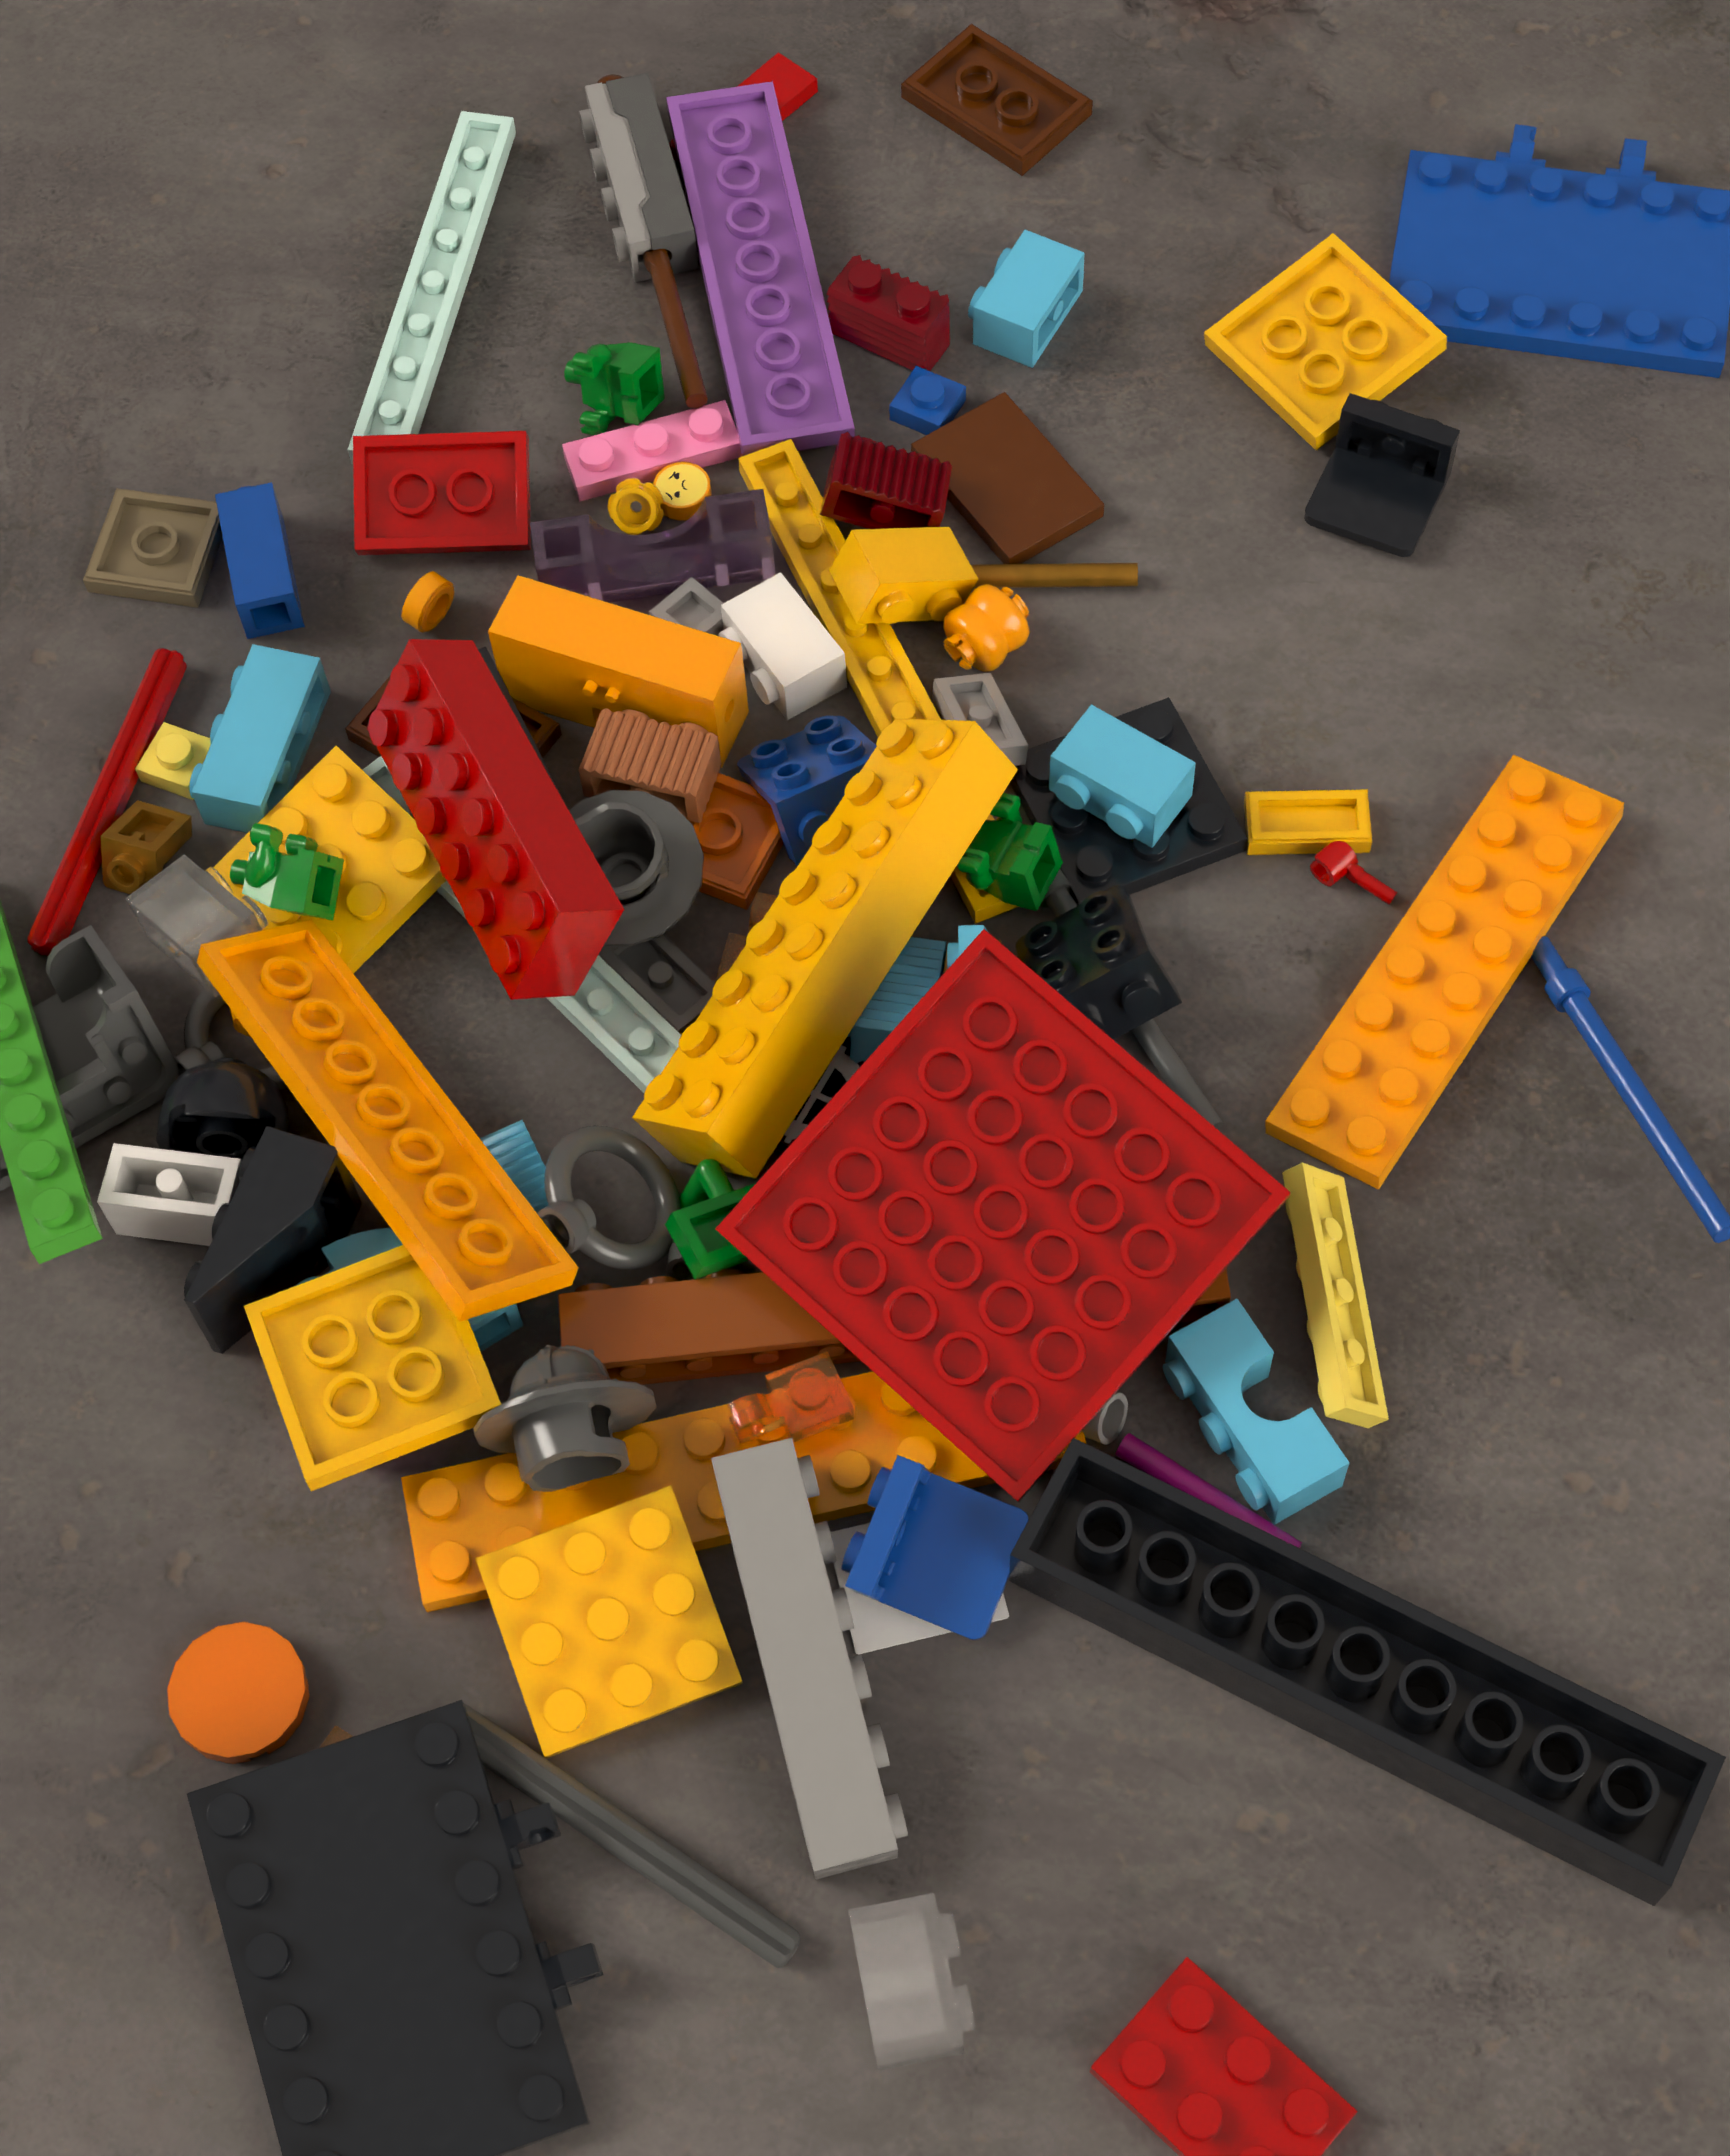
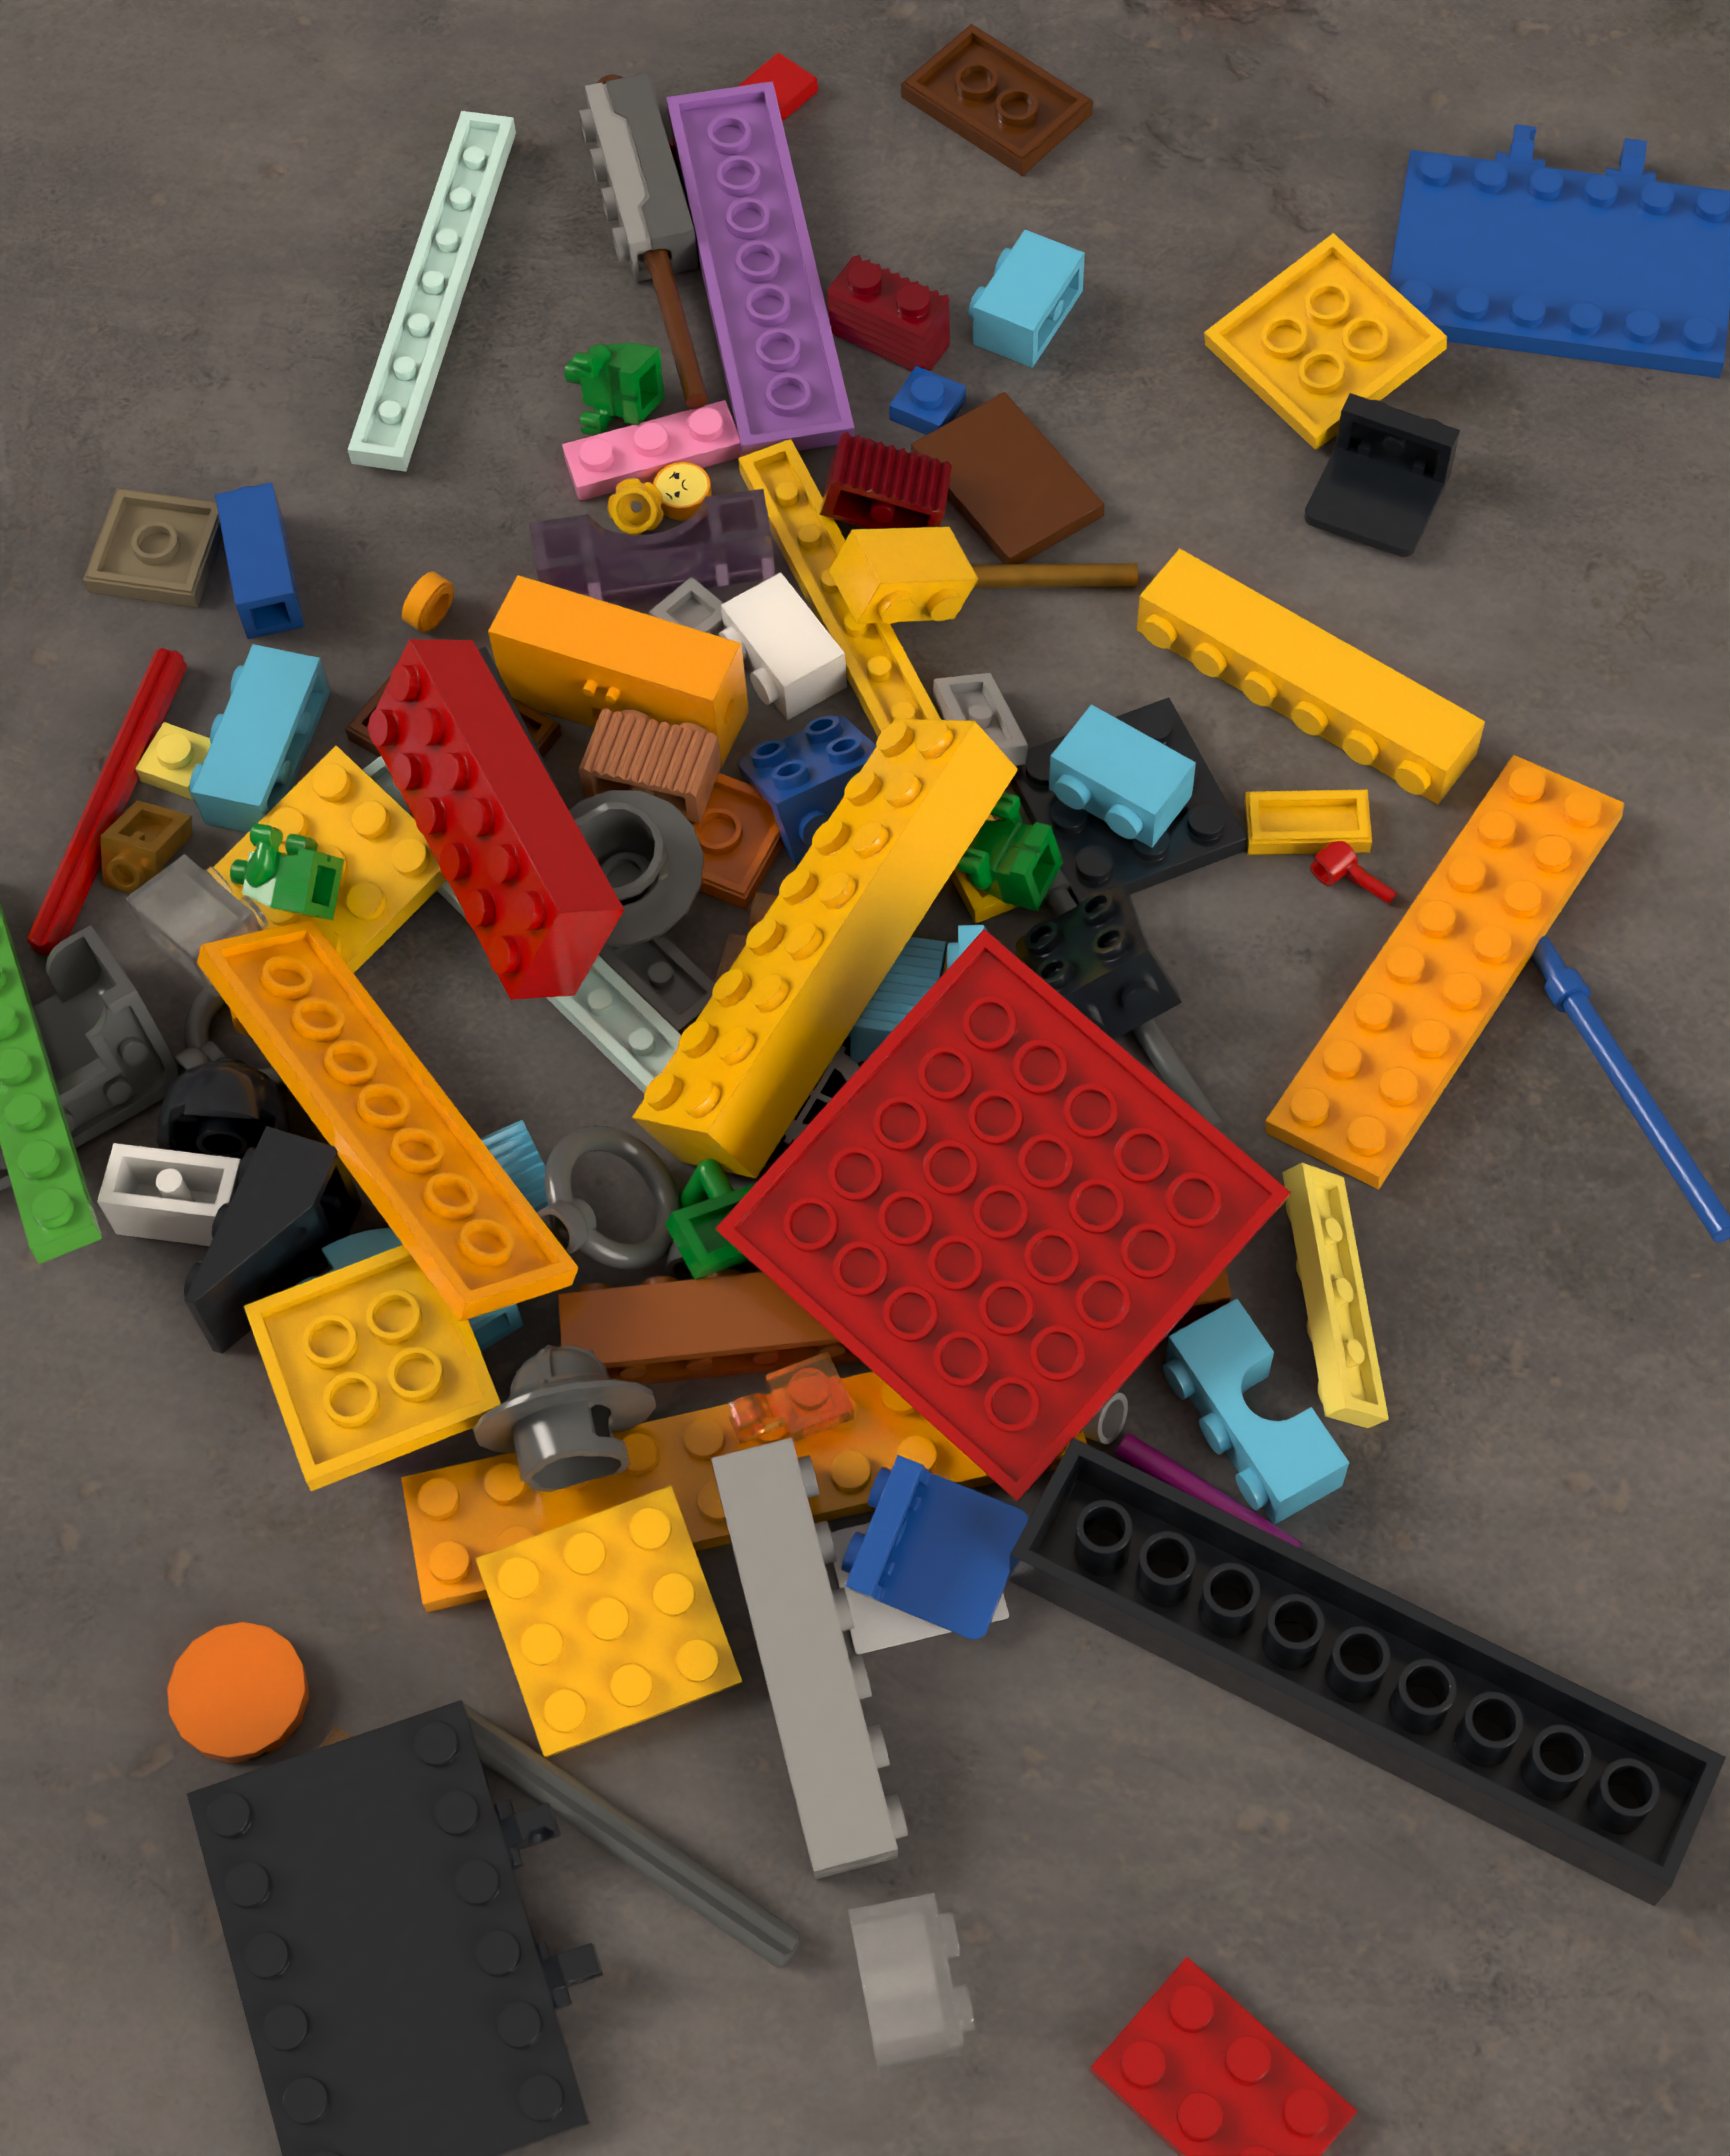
red plate [353,431,531,555] -> none
light orange piece [943,584,1030,672] -> none
none -> yellow brick [1137,548,1485,805]

